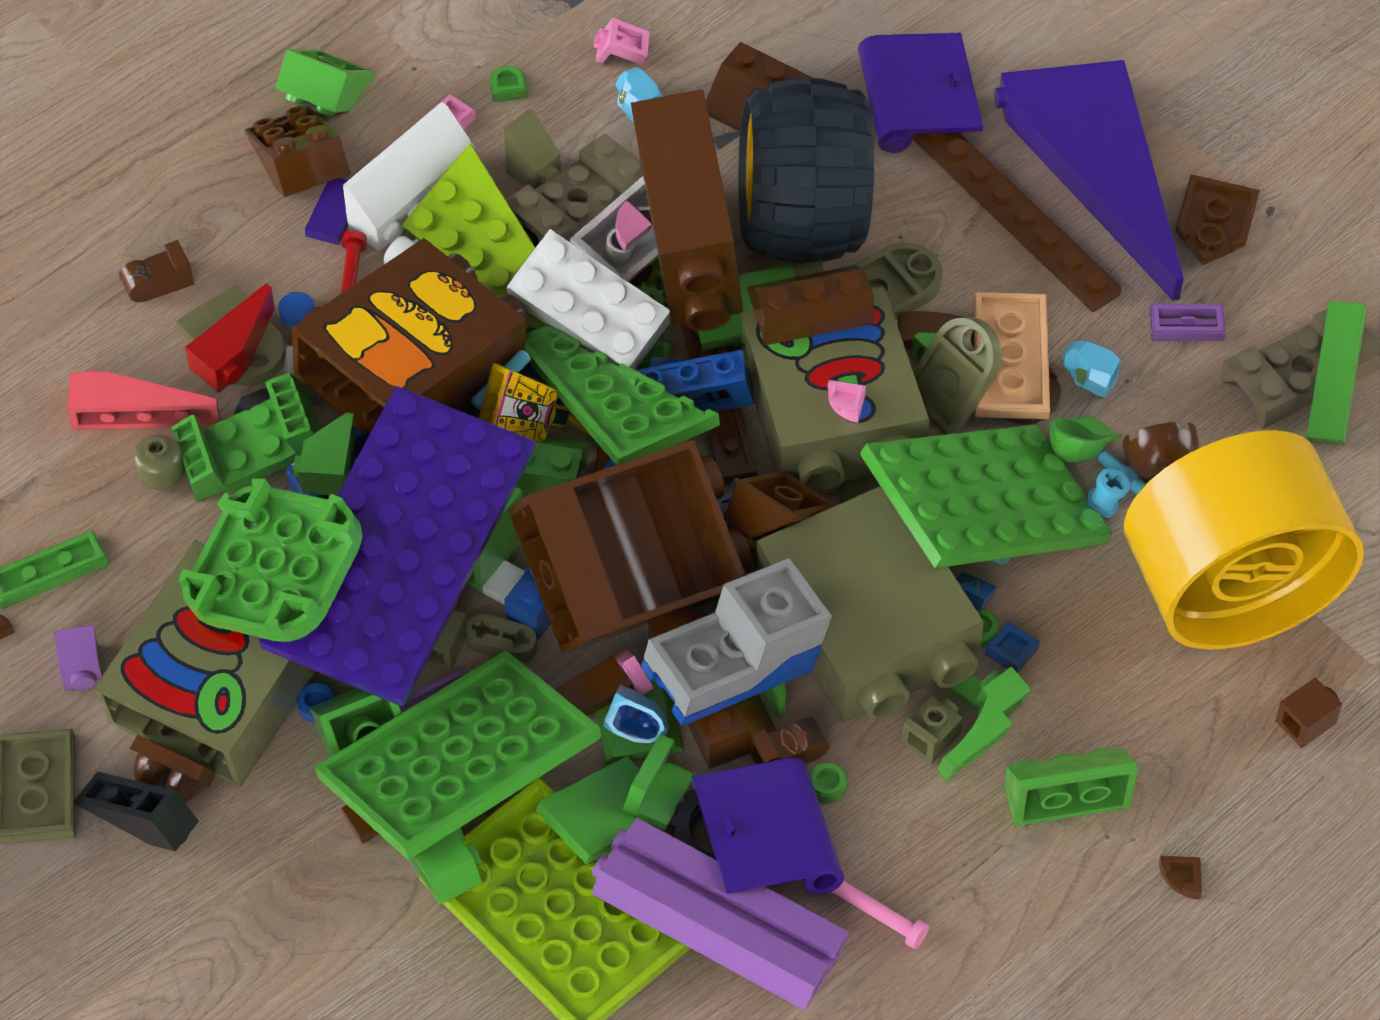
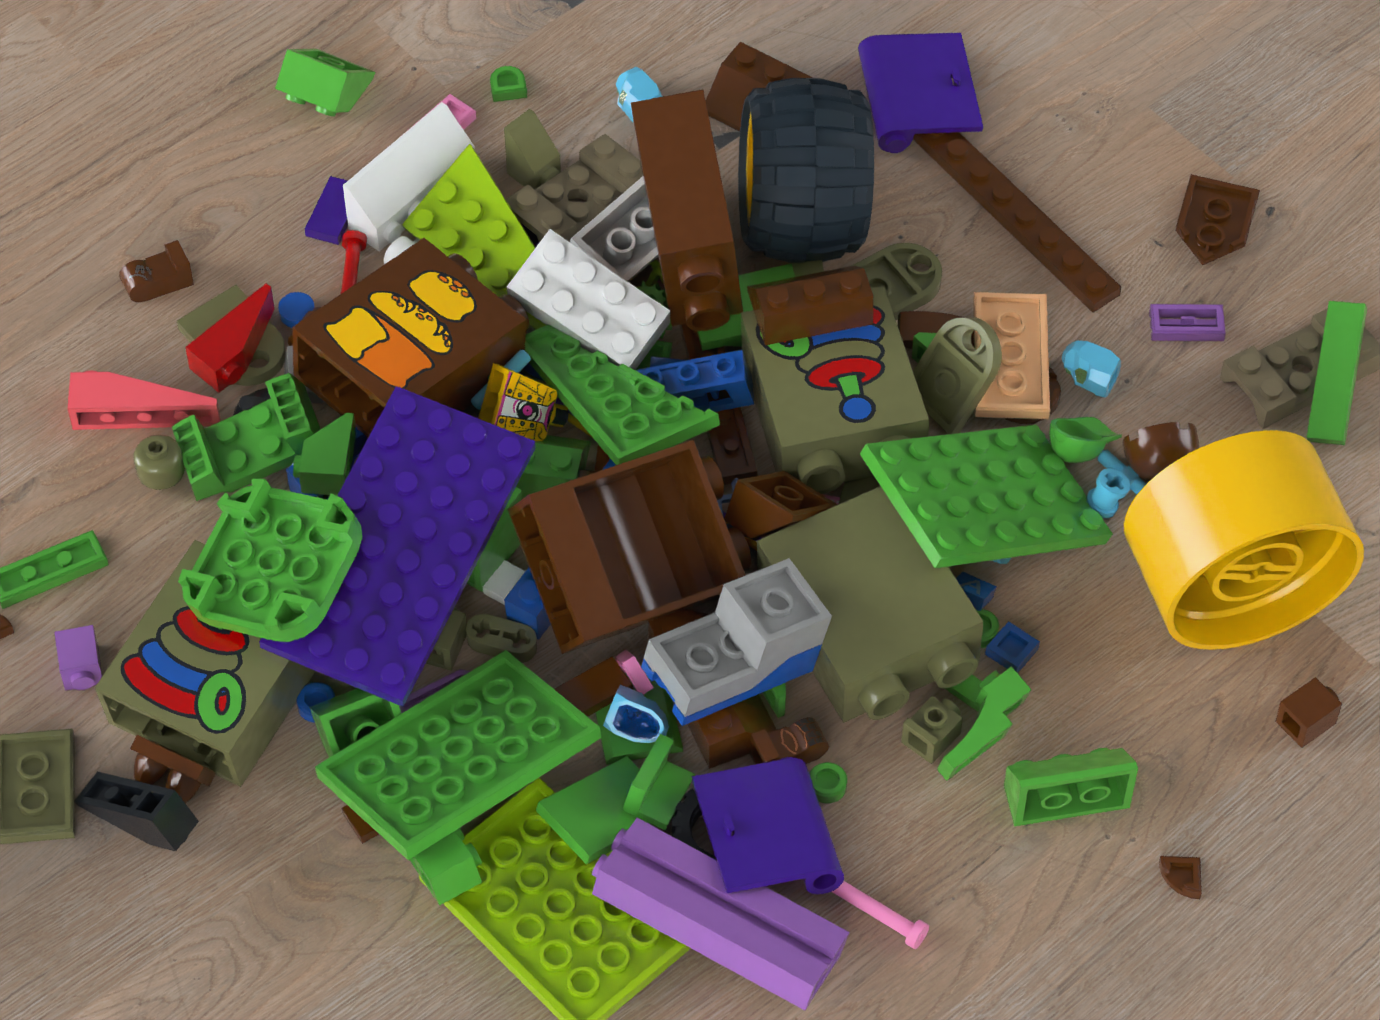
reddish brown slope [244,106,350,197] -> none
bright pink bracket [594,18,650,65] -> none
bright pink tile [615,200,652,250] -> none
bright pink tile [828,380,866,423] -> none
dark purple slope [995,60,1184,301] -> none

